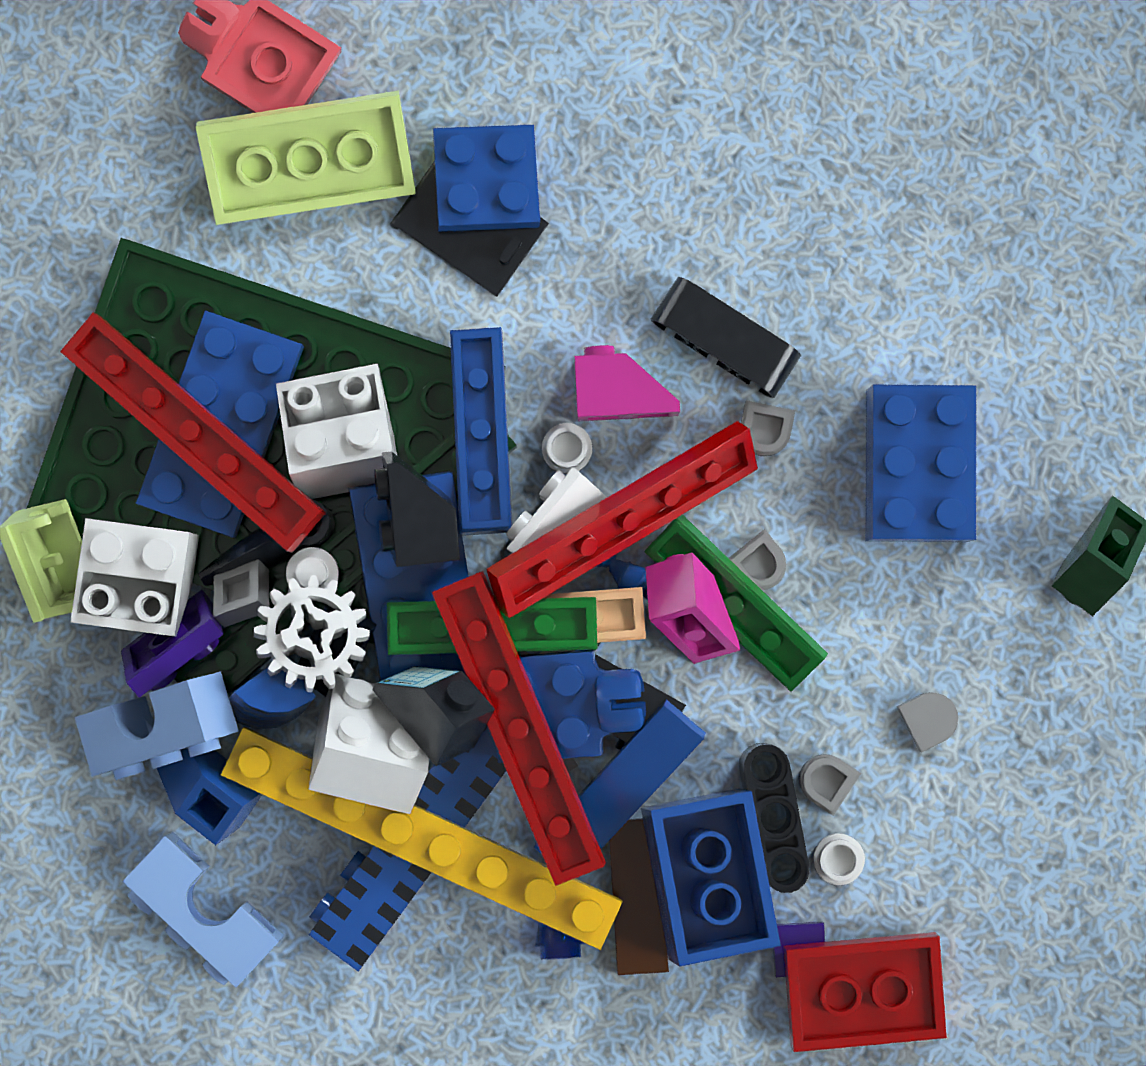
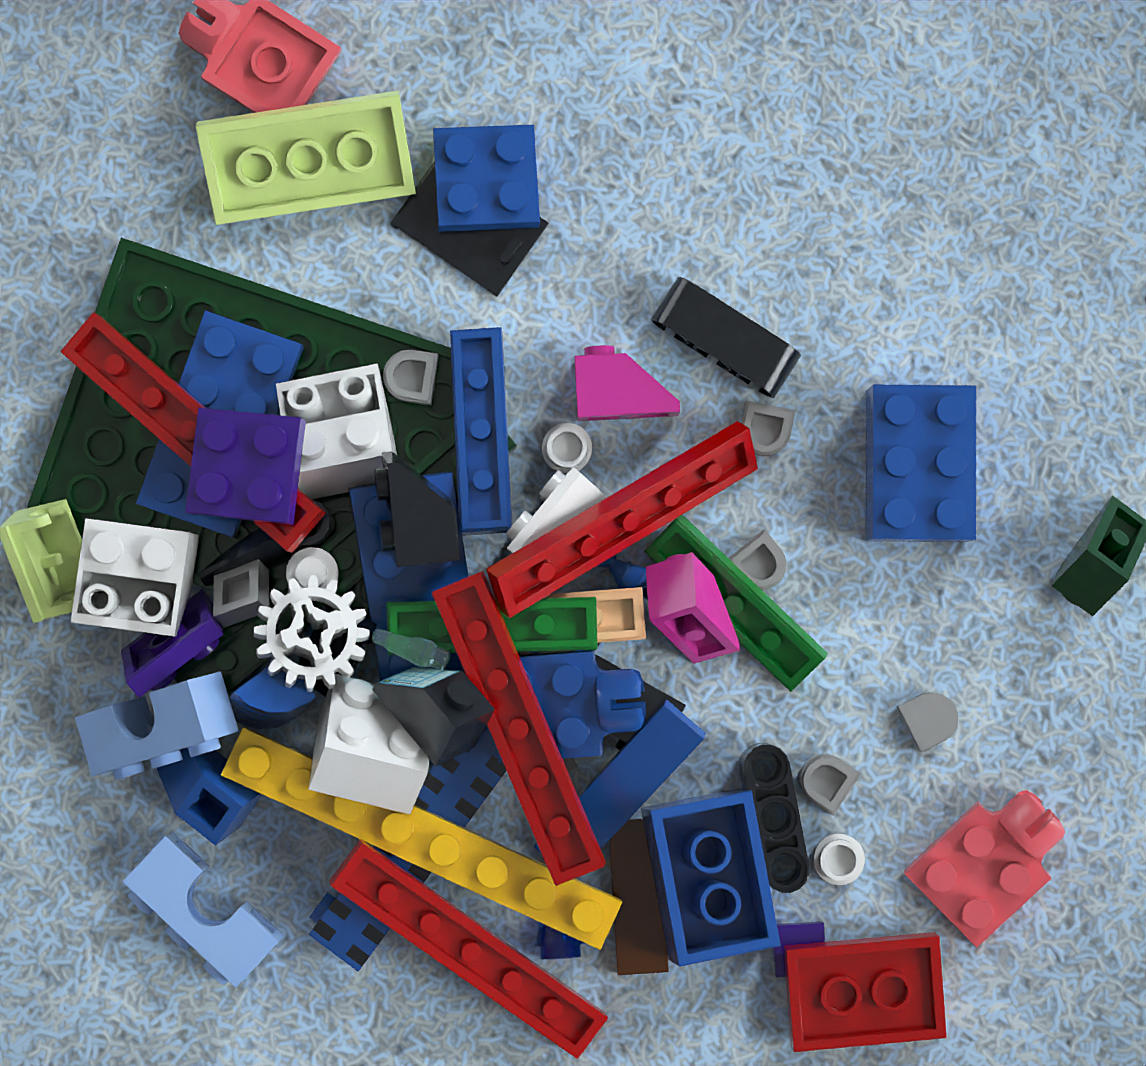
none -> dark purple plate [185,408,306,525]
none -> red plate [329,839,608,1059]
none -> clear light blue piece [372,629,451,671]
none -> light grey tile [383,350,439,406]
none -> coral plate [904,790,1065,948]

